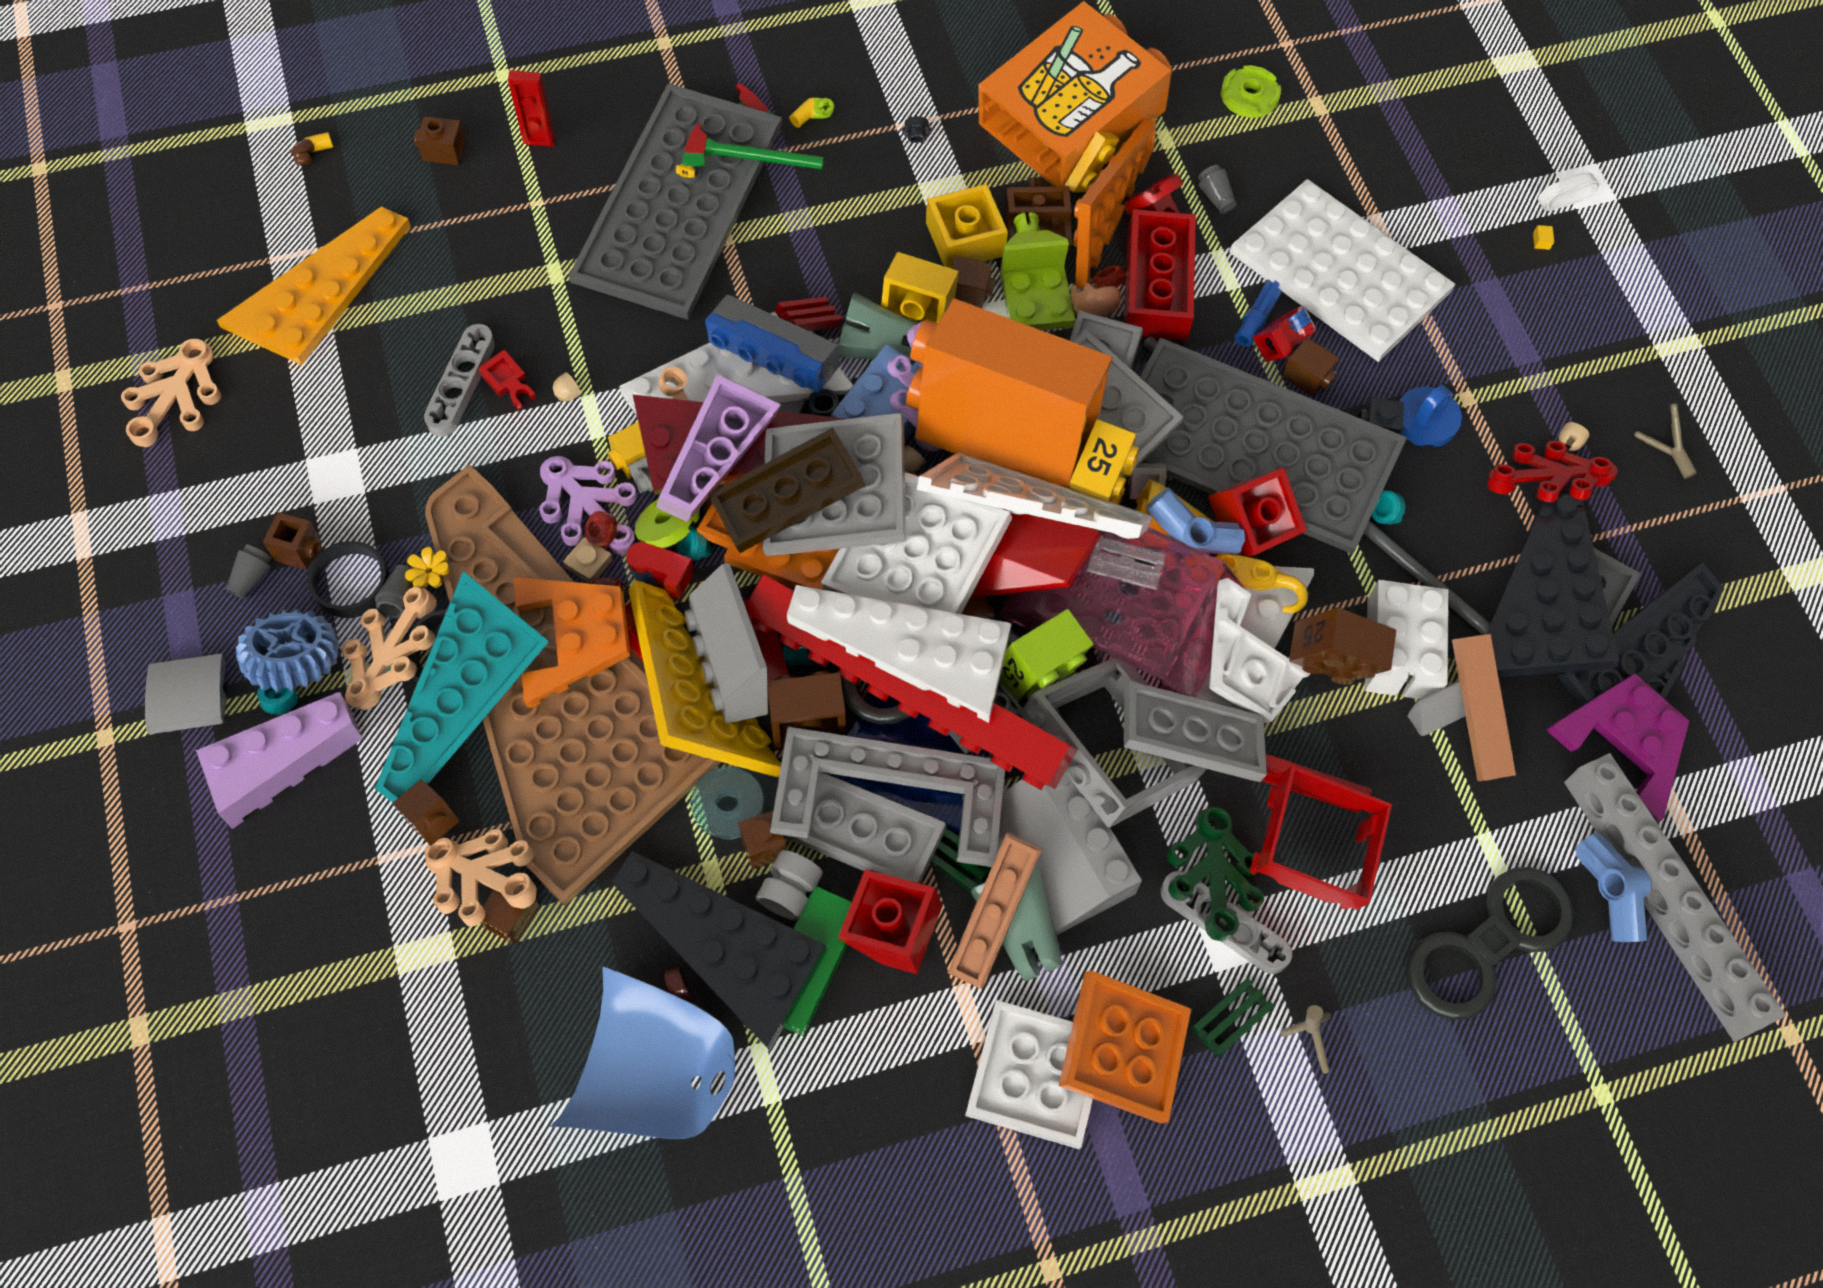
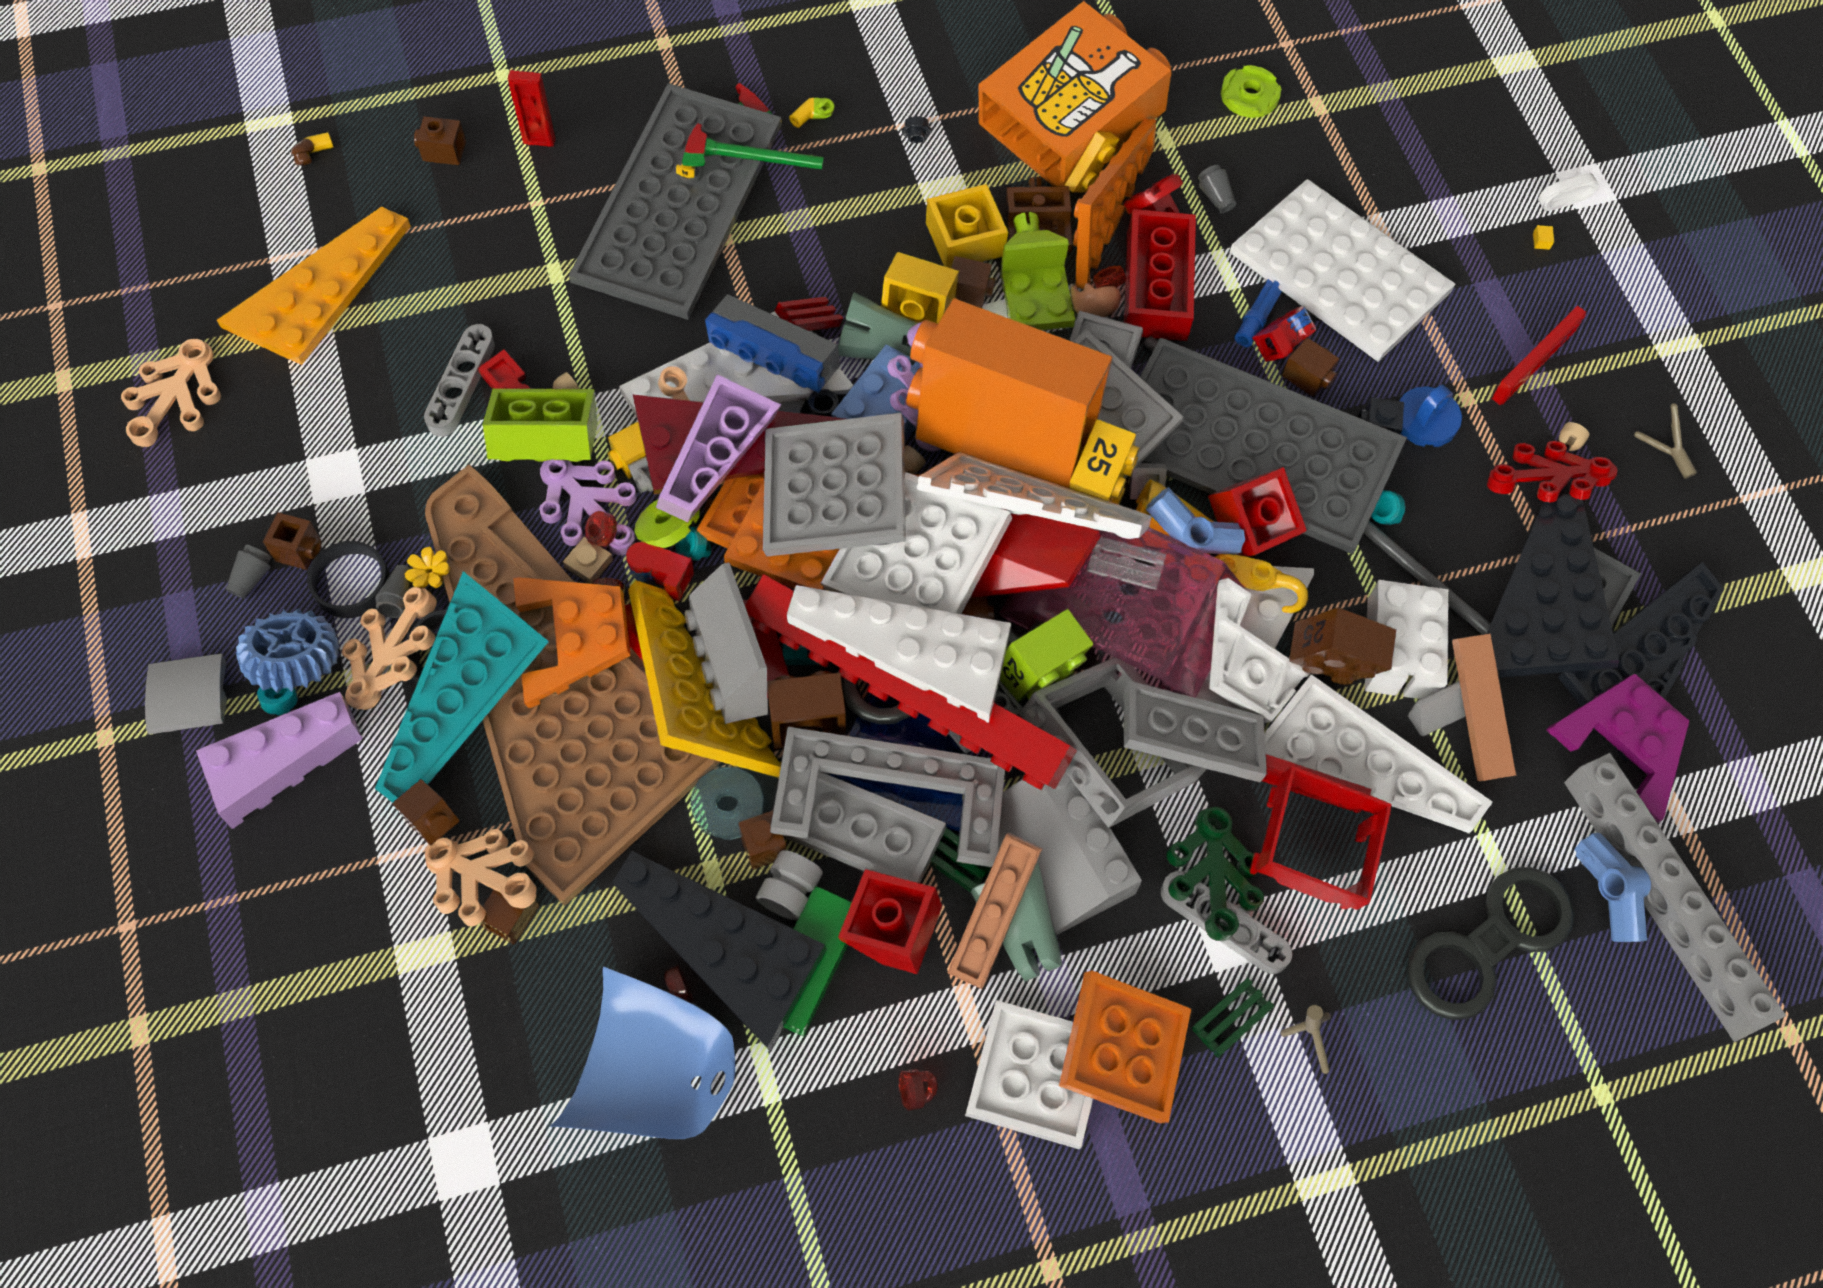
dark brown plate [708,428,866,553] -> none
none -> lime brick [482,389,598,462]
none -> clear red tile [899,1069,938,1111]
none -> white wing [1264,674,1492,833]
none -> red tile [1491,305,1586,405]

